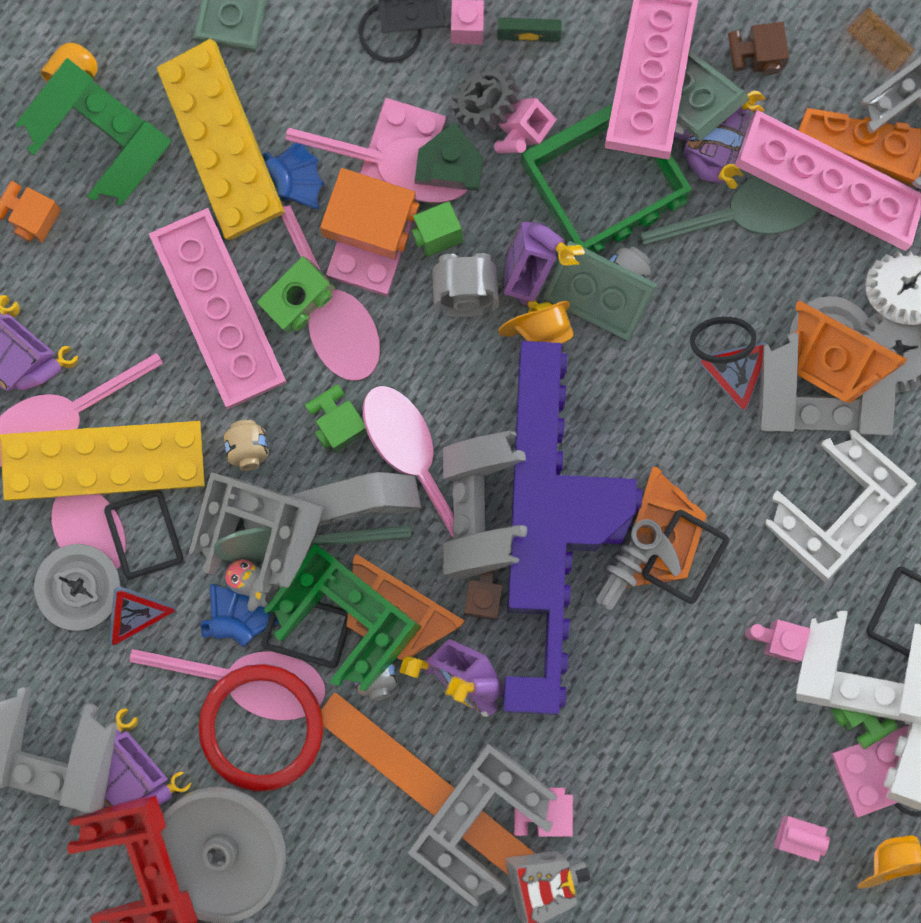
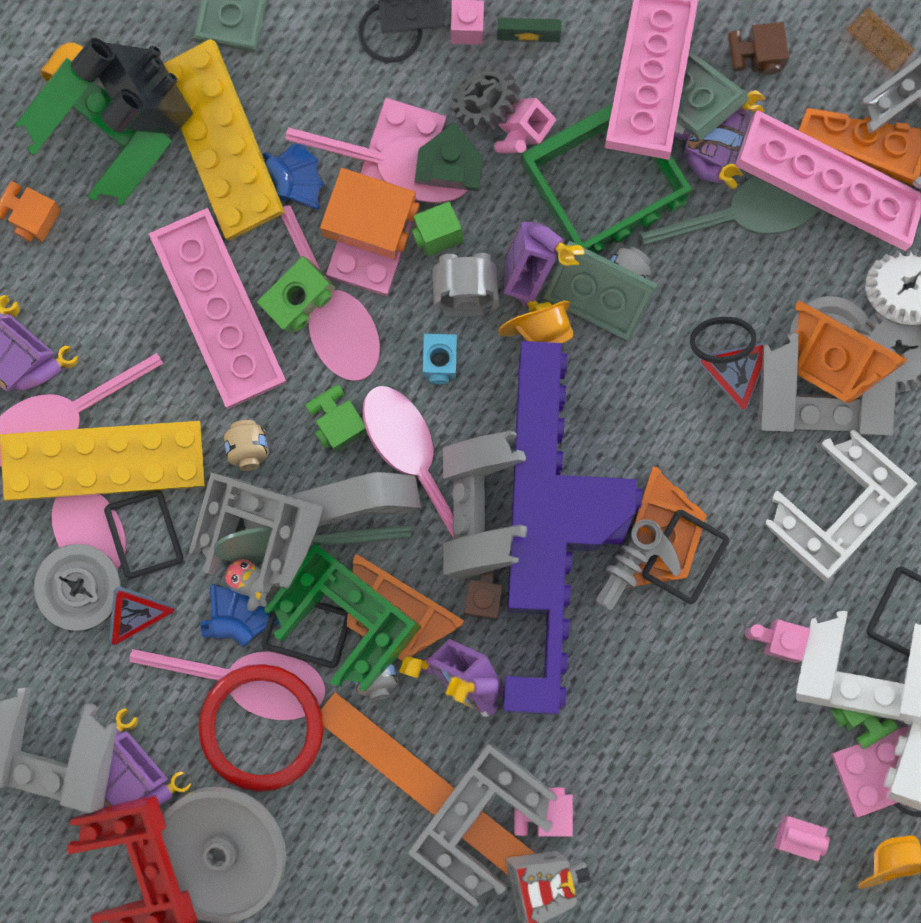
none -> black piece [71,38,193,134]
none -> medium azure brick [423,334,457,384]

